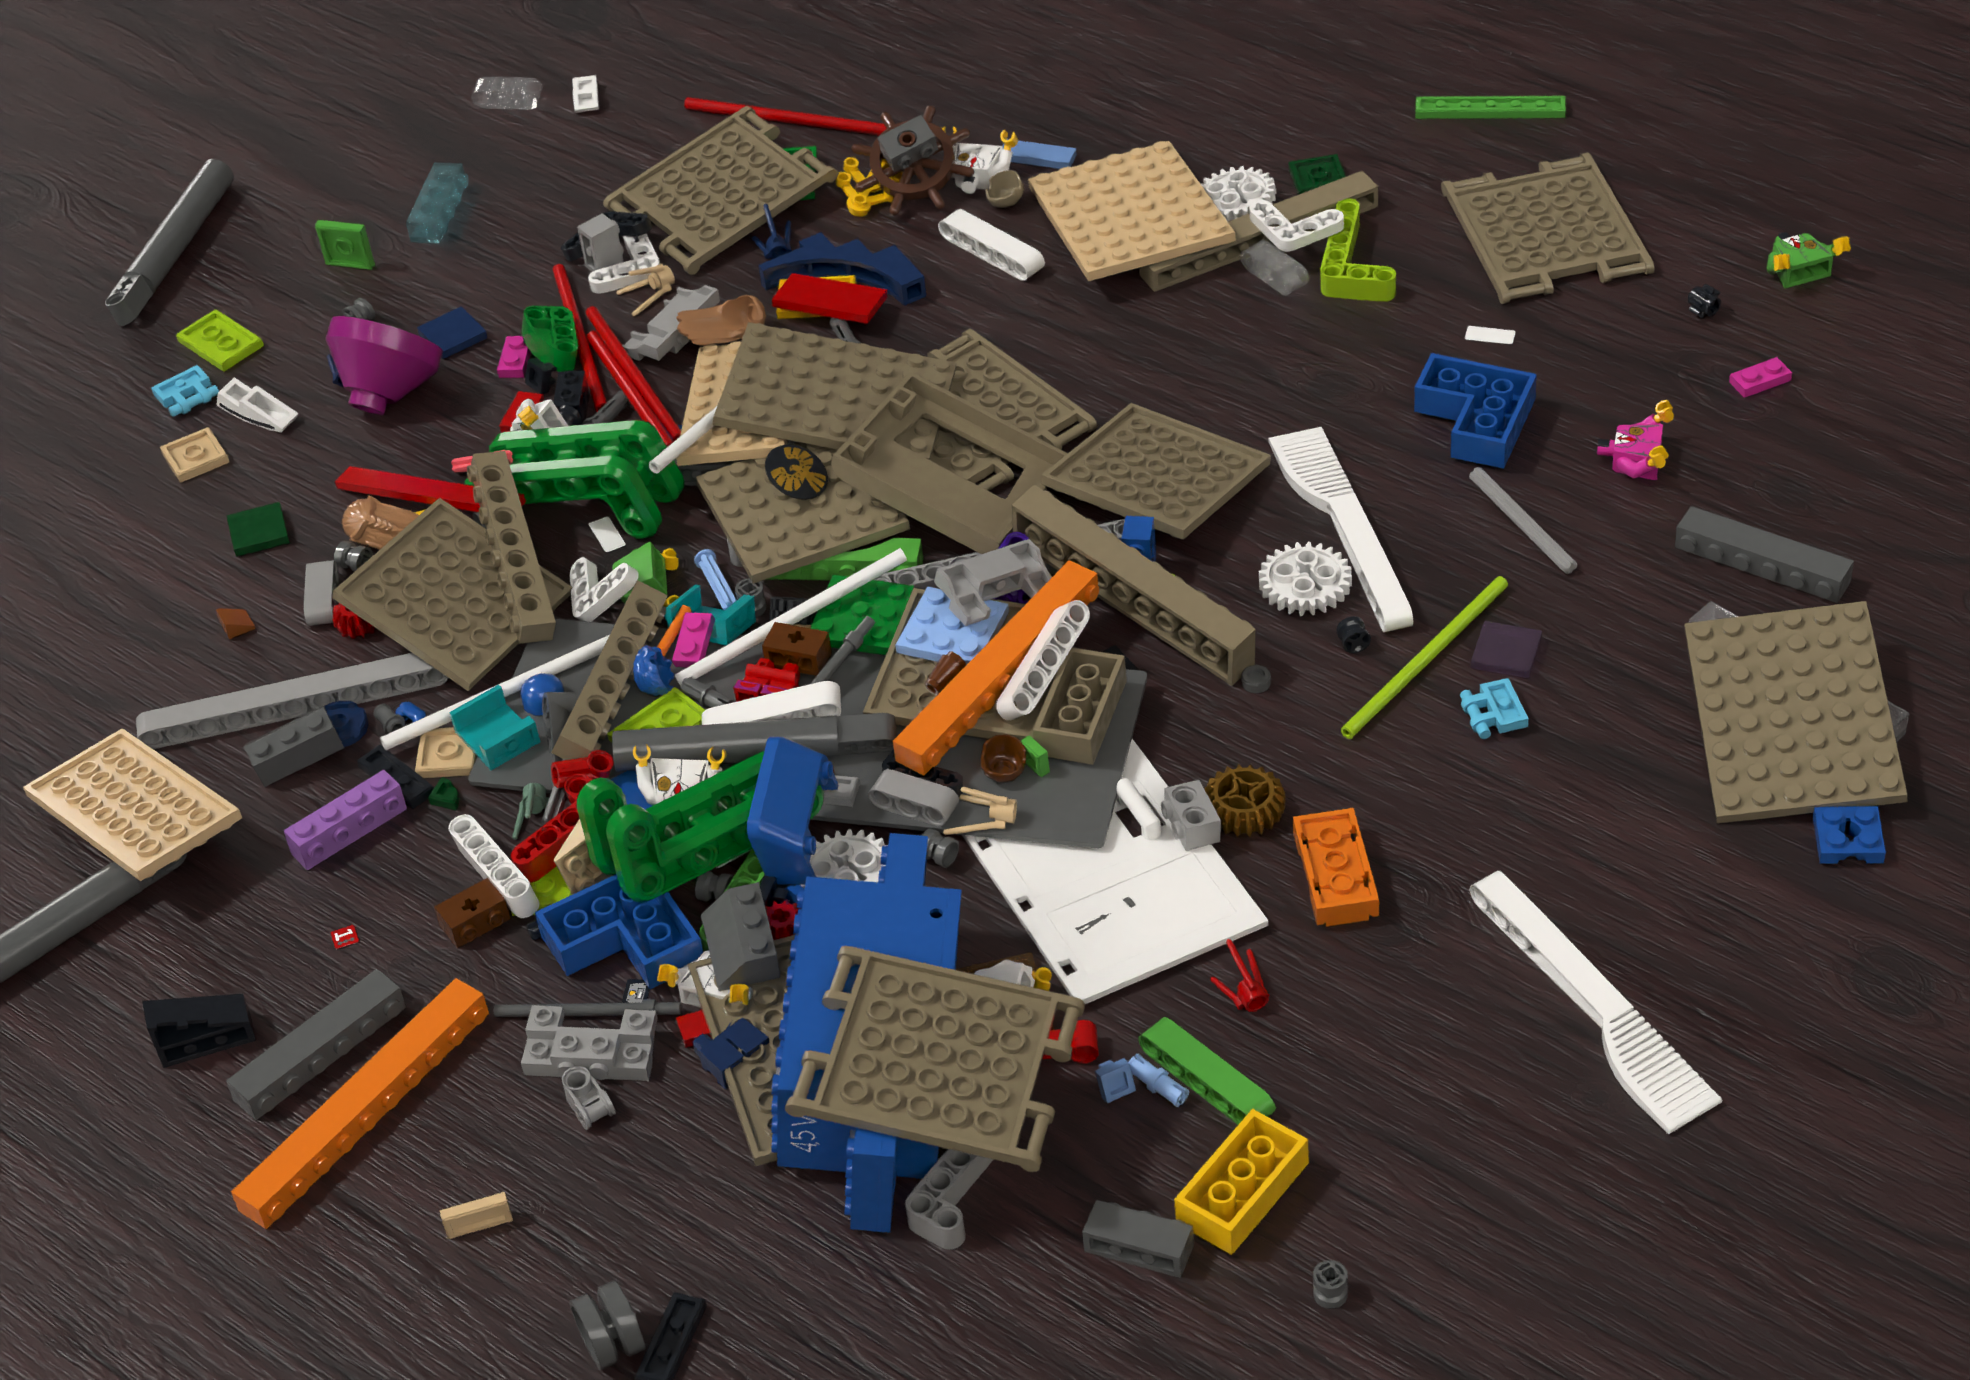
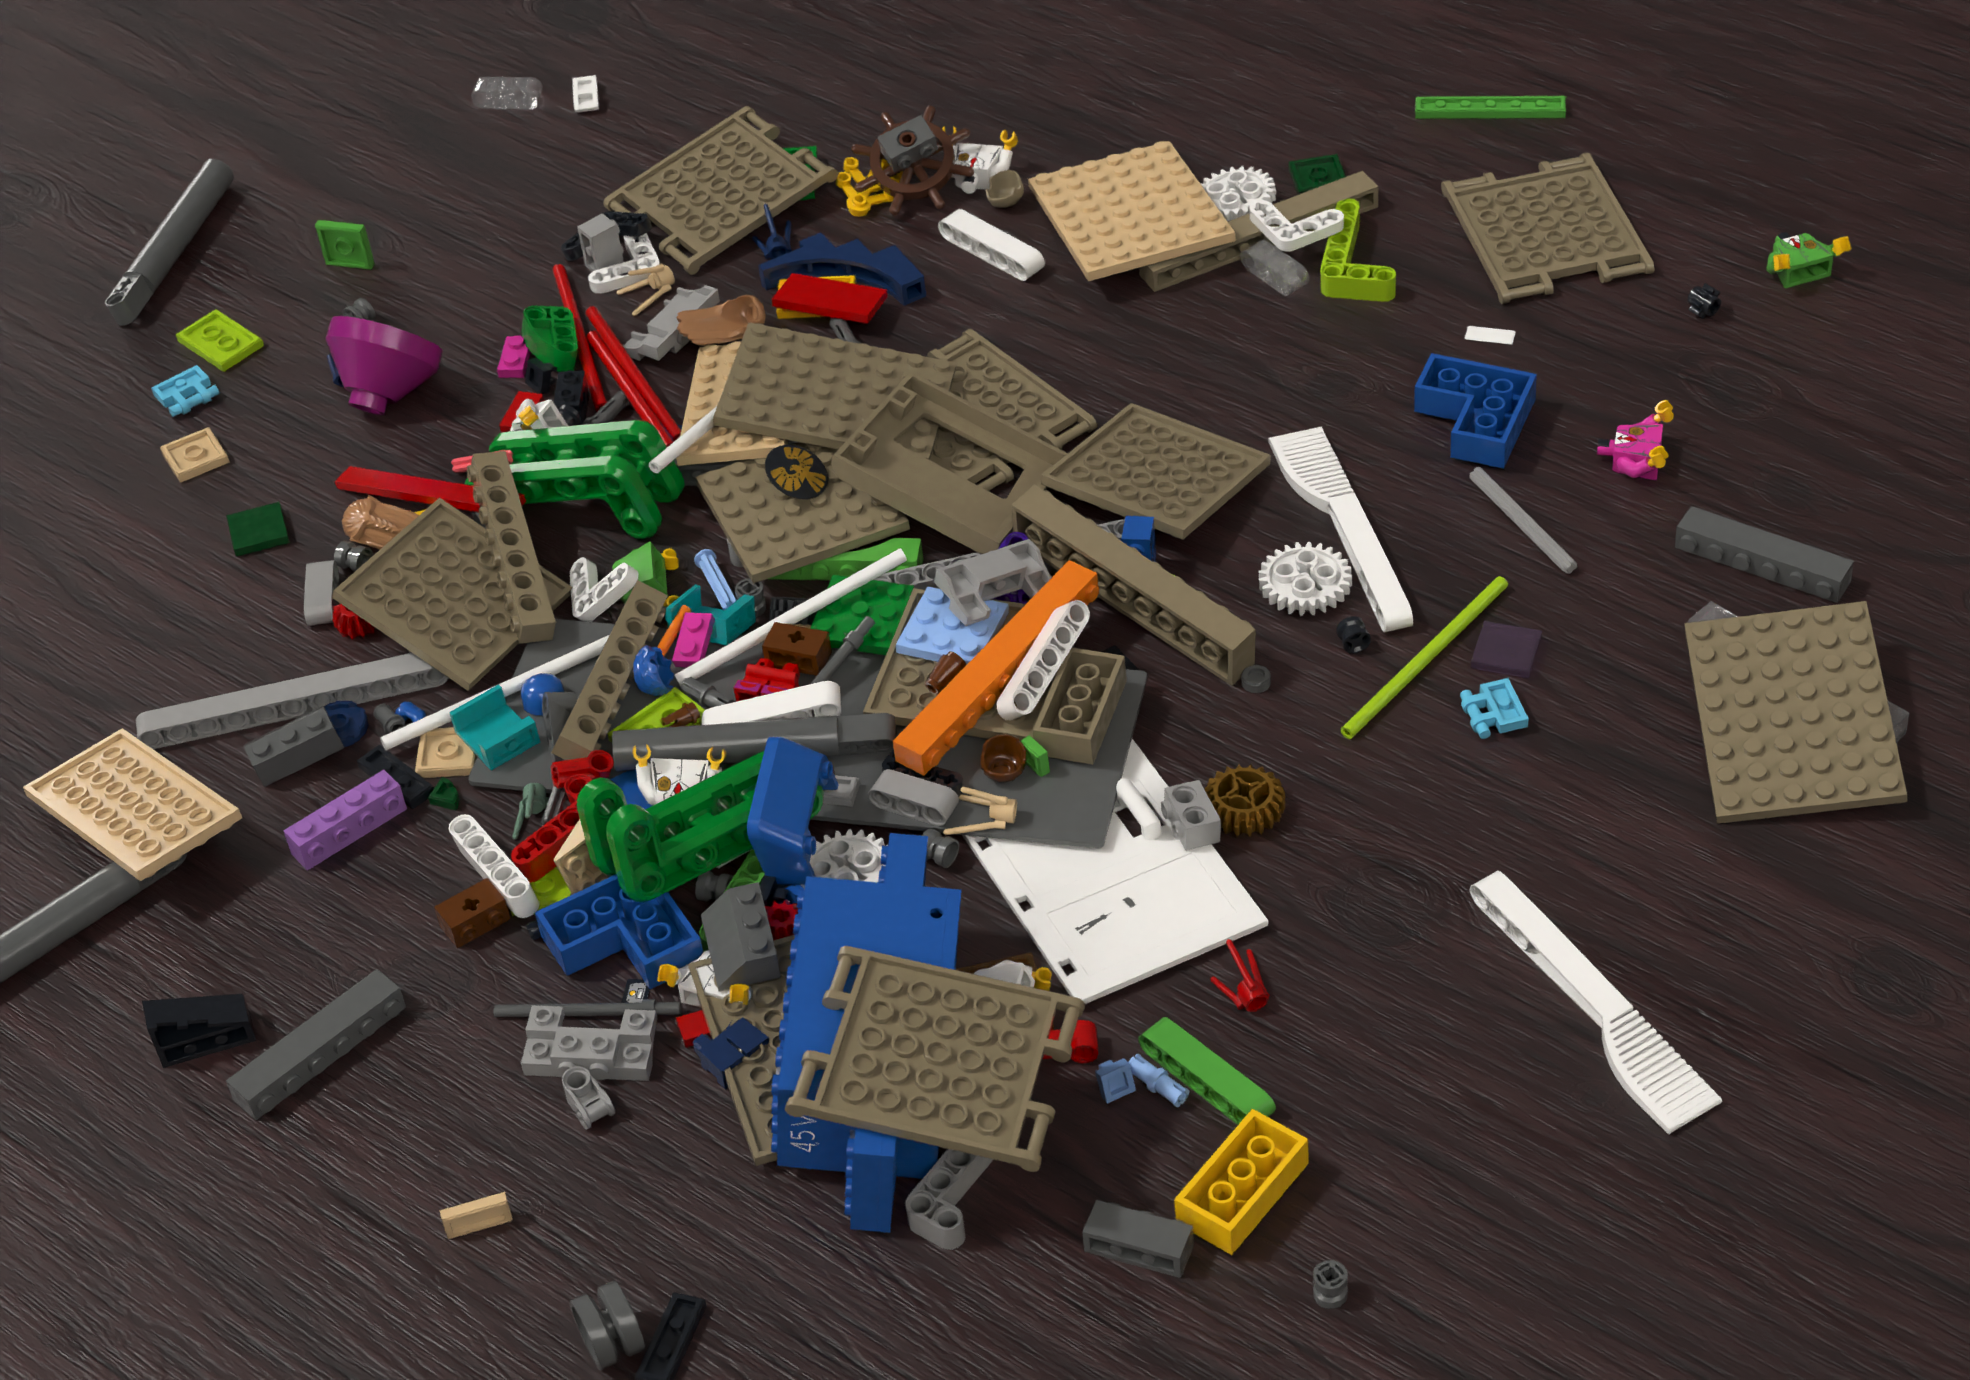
dark orange slope [216,608,256,639] -> none
white slope [217,377,298,432] -> none
orange brick [231,978,489,1229] -> none
red sticker [331,925,359,949] -> none
clear light blue brick [406,162,468,244] -> none
dark blue tile [417,306,488,359] -> none
white sticker [589,516,626,552] -> none
red piece [684,97,887,135] -> none
medium blue tile [1002,139,1077,169] -> none
orange piece [1293,808,1379,927] -> none
dark pink plate [1729,357,1792,398] -> none
blue brick [1813,806,1886,864] -> none
none -> reddish brown pin [661,702,700,727]

